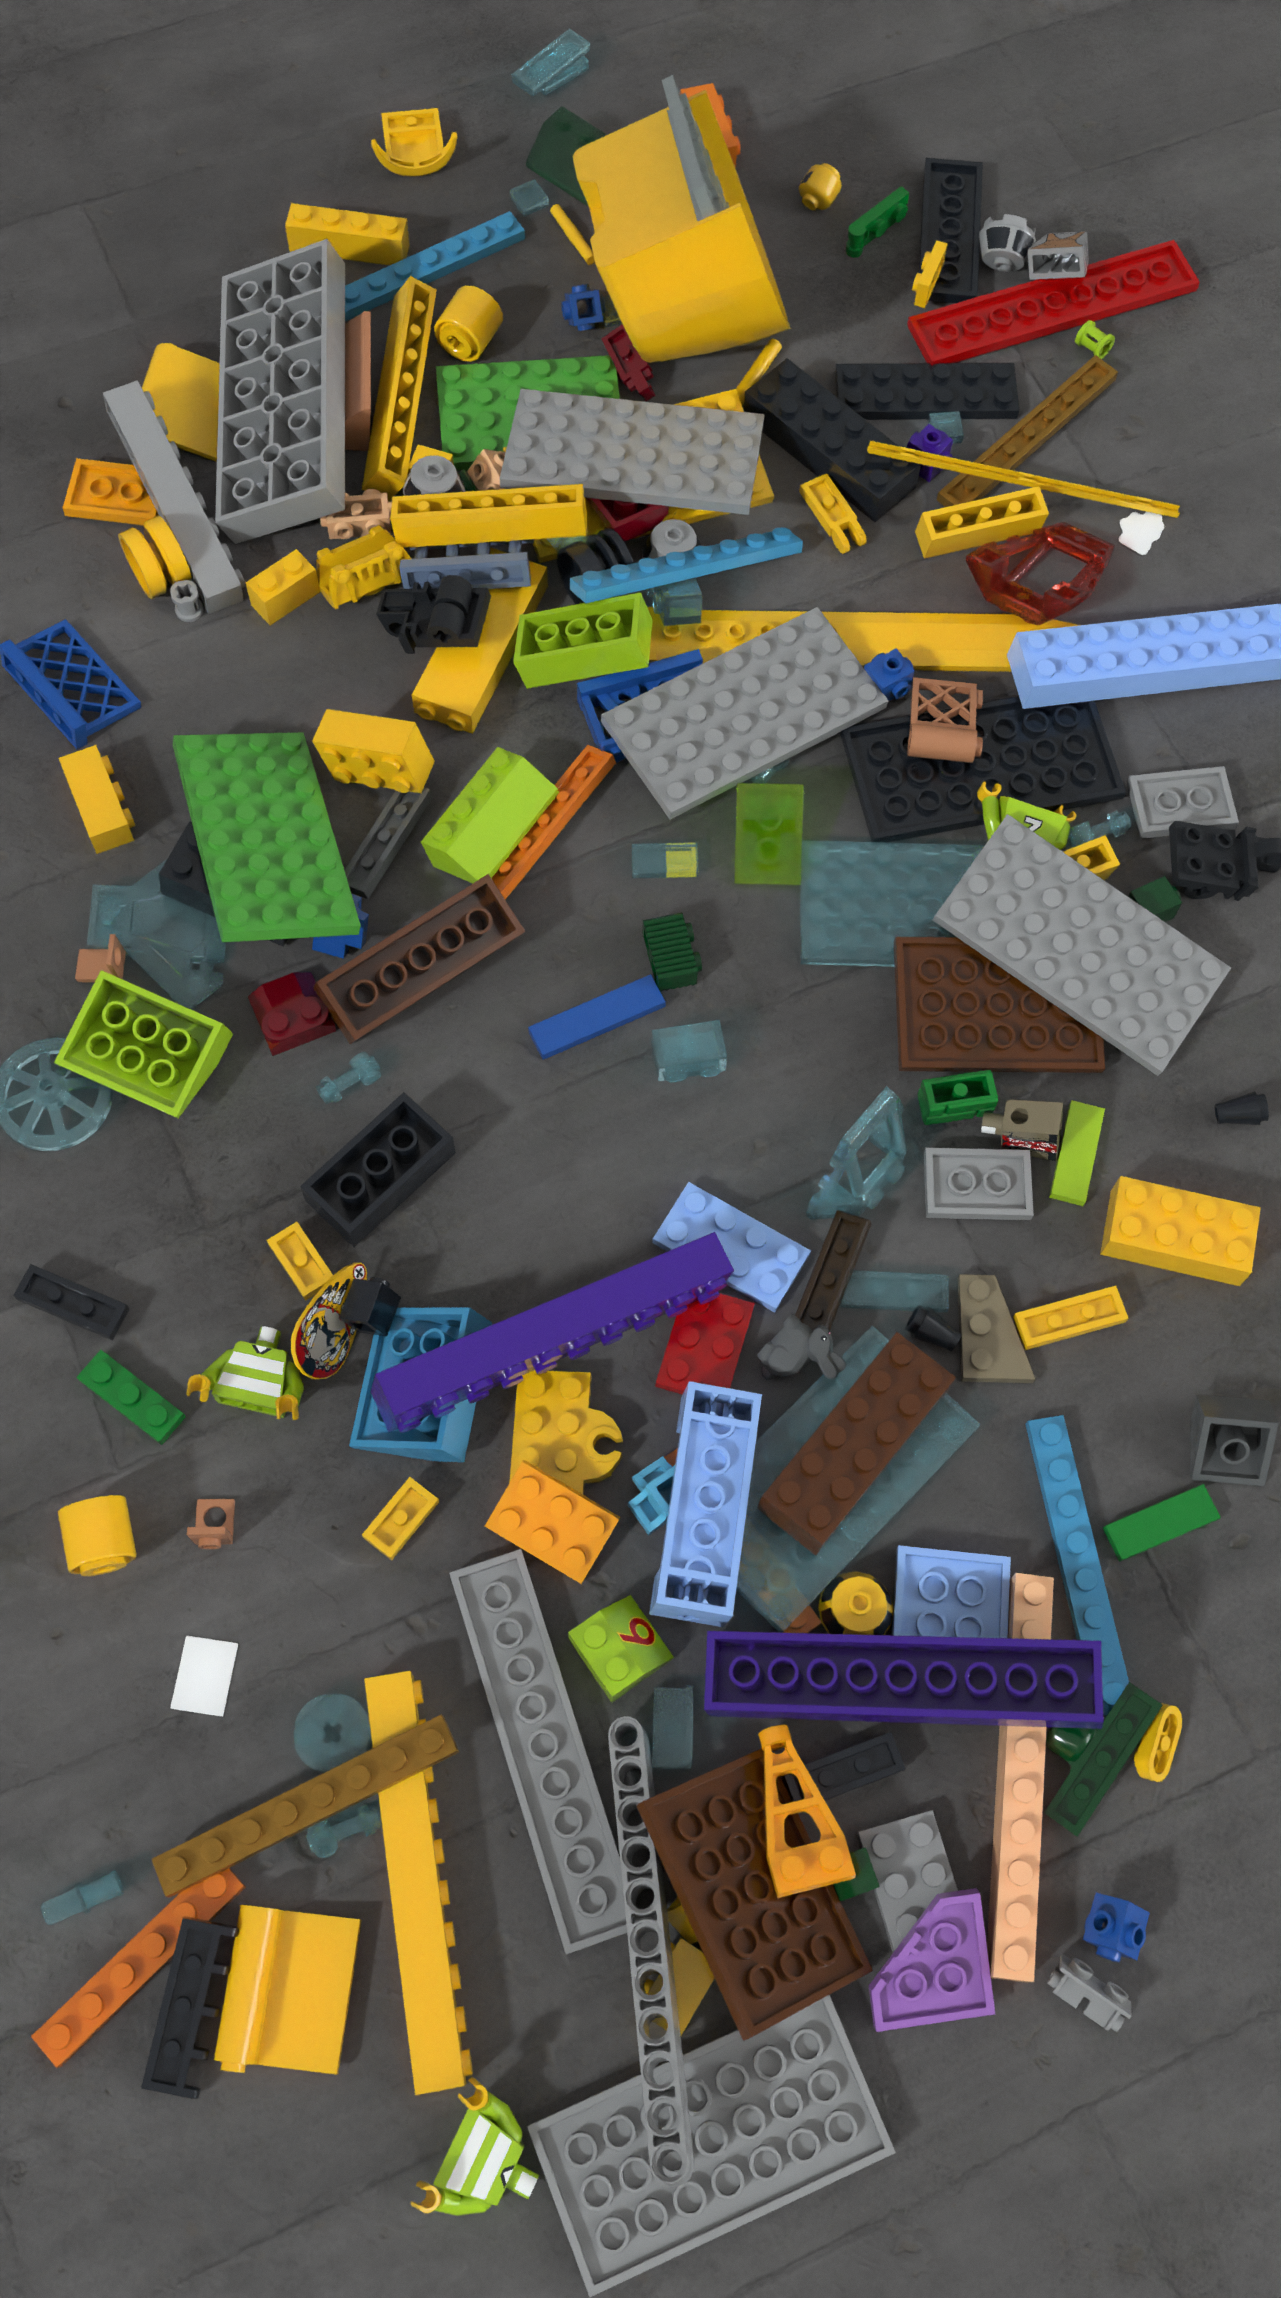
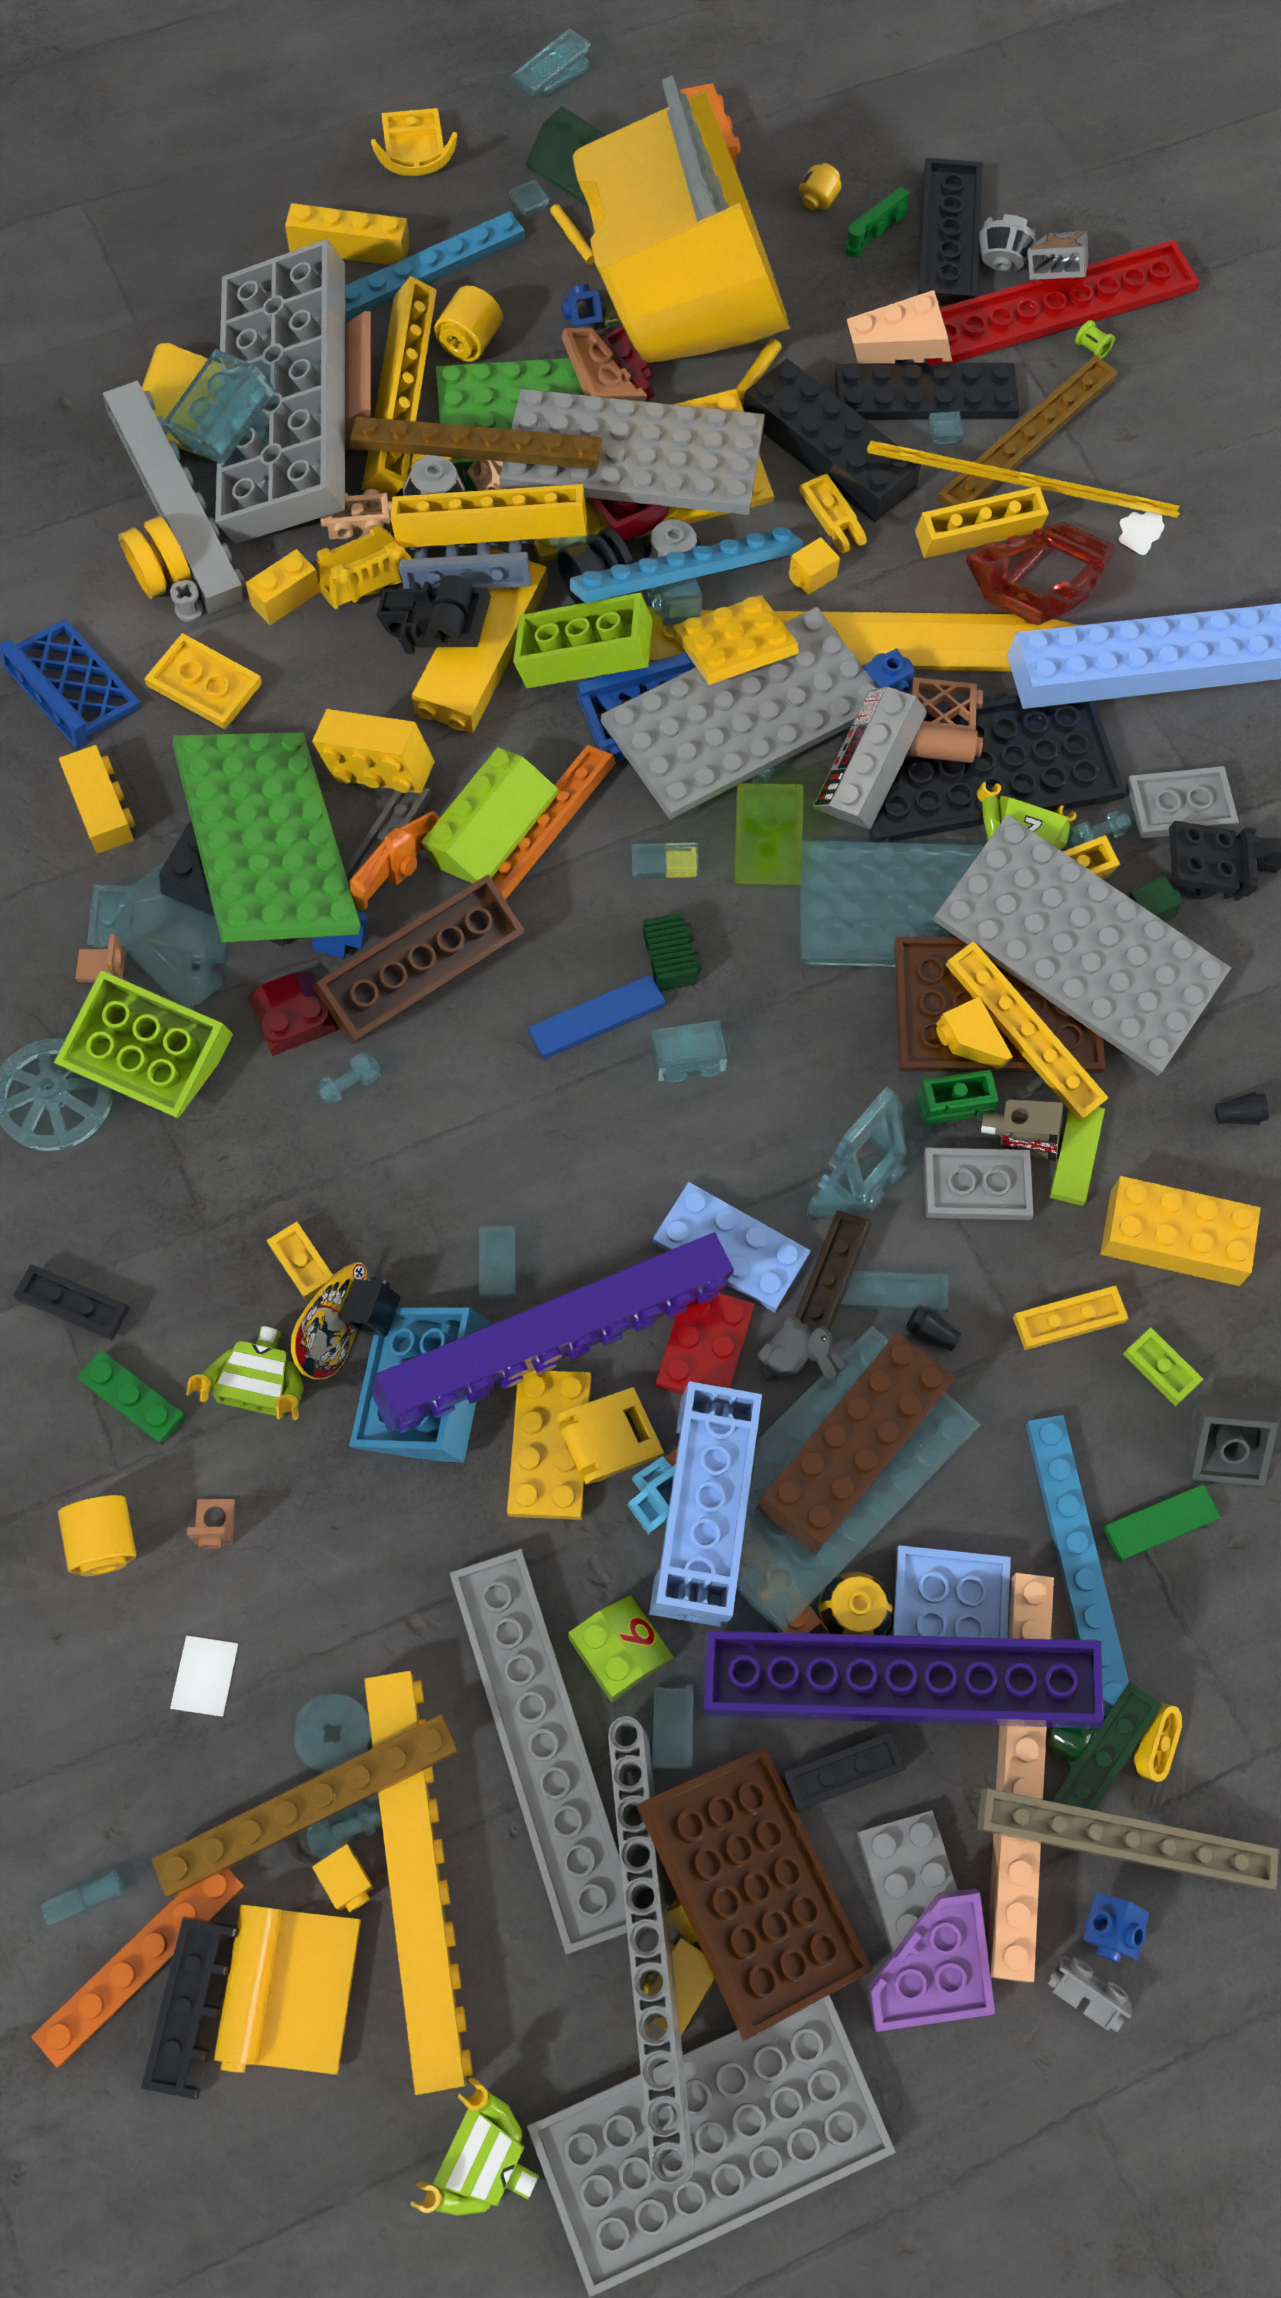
light orange plate [62,458,158,525] -> none
black brick [300,1092,456,1247] -> none
yellow plate [362,1477,439,1561] -> none
light orange plate [485,1460,620,1584] -> none
light orange plate [758,1725,856,1898] -> none
dark green brick [832,1847,880,1902] -> none
dark purple brick [907,424,953,483] -> none
yellow plate [912,240,947,308] -> none
dark tan wing [957,1274,1036,1383] -> none
none -> yellow plate [144,633,262,730]
none -> clear light blue brick [162,349,276,465]
none -> yellow brick [312,1844,375,1913]
none -> pearl gold plate [350,417,603,470]
none -> orange plate [350,811,440,912]
none -> clear light blue plate [479,1226,516,1299]
none -> yellow container [556,1387,664,1485]
none -> nougat wing [561,328,647,402]
none -> yellow plate [673,595,799,685]
none -> yellow brick [789,537,840,595]
none -> light grey slope [813,687,927,830]
none -> light nougat wedge [847,290,952,364]
none -> yellow slope [936,997,1013,1069]
none -> yellow plate [945,941,1108,1122]
none -> dark tan plate [977,1788,1279,1890]
none -> lime plate [1123,1327,1204,1406]

